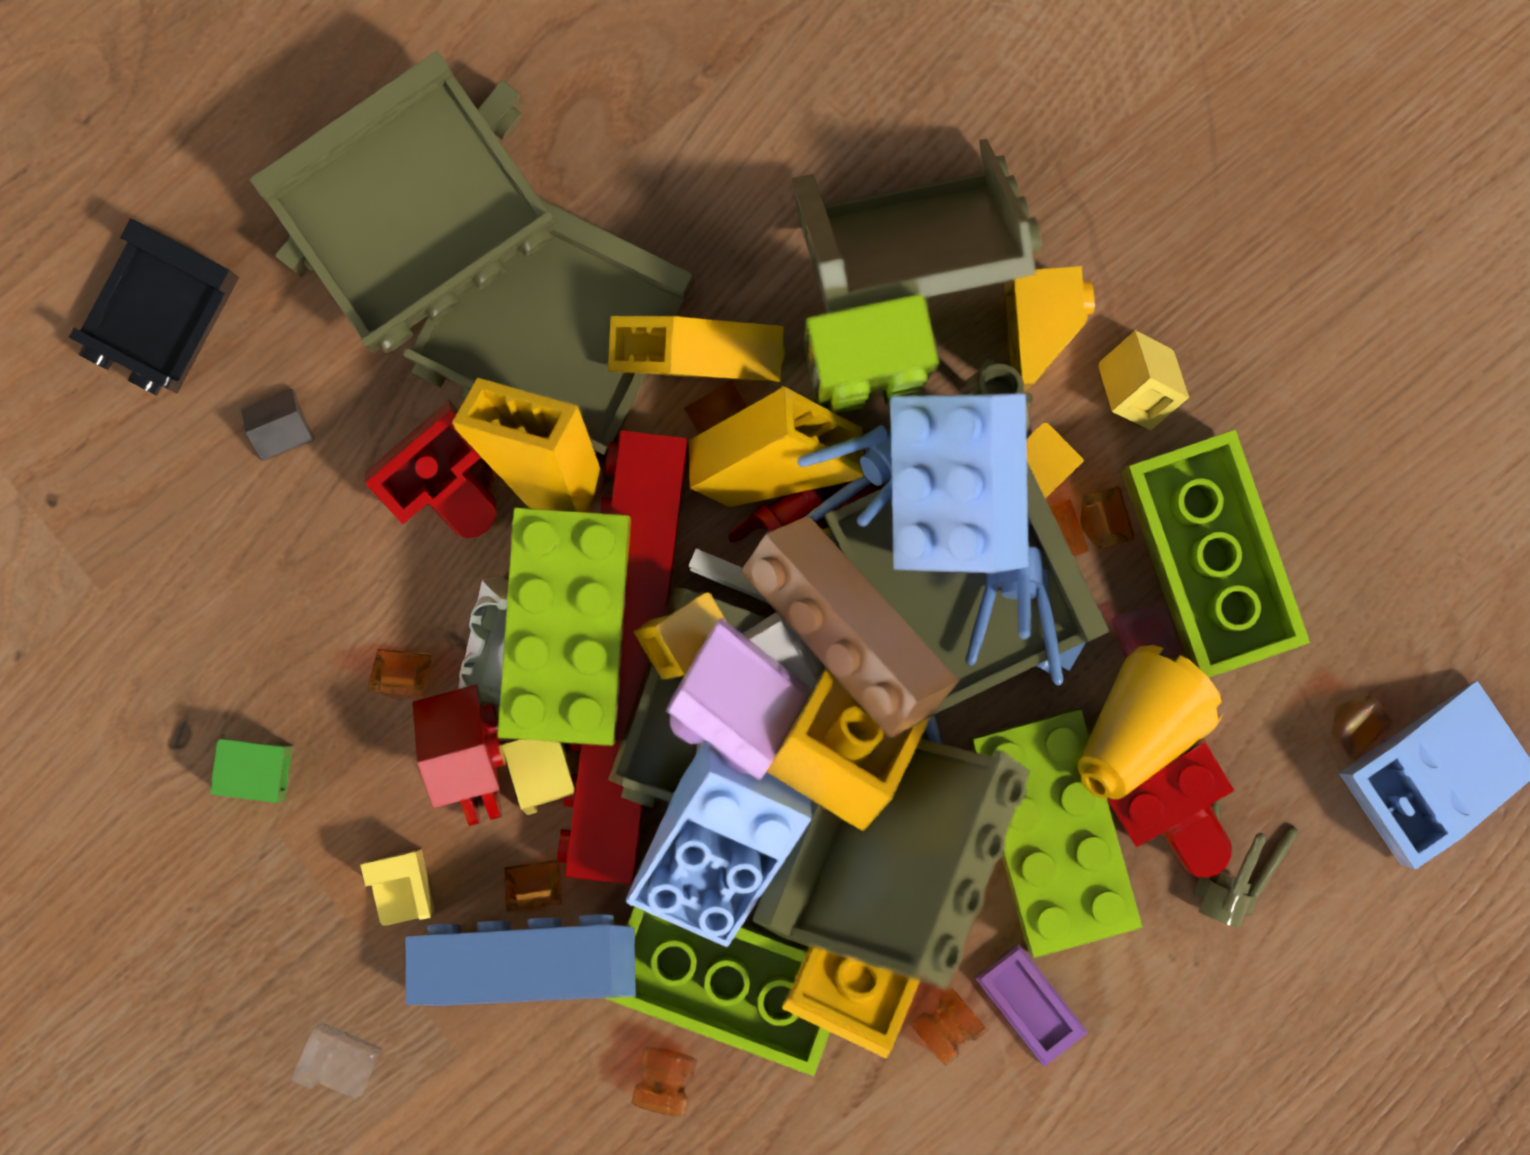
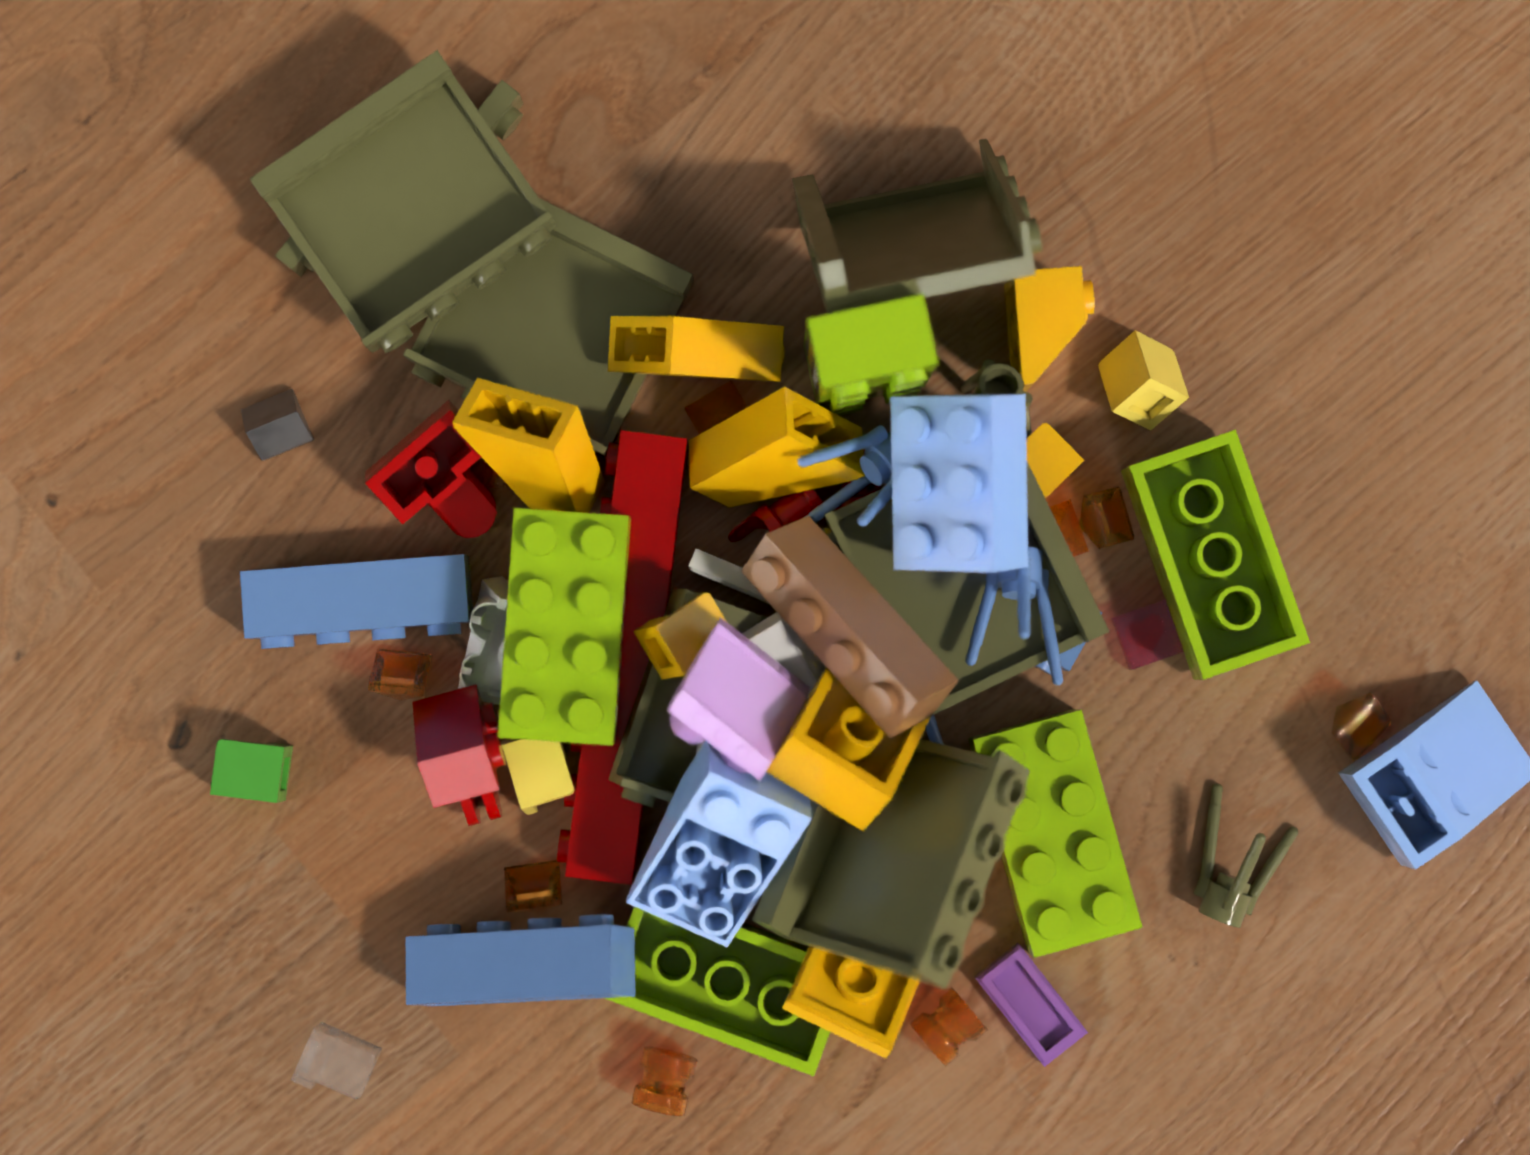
black panel [69,218,239,396] -> none
light yellow panel [360,849,436,926] -> none
yellow cone [1078,645,1222,799] -> none
red brick [1107,738,1234,877] -> none
none -> medium blue brick [240,554,473,649]

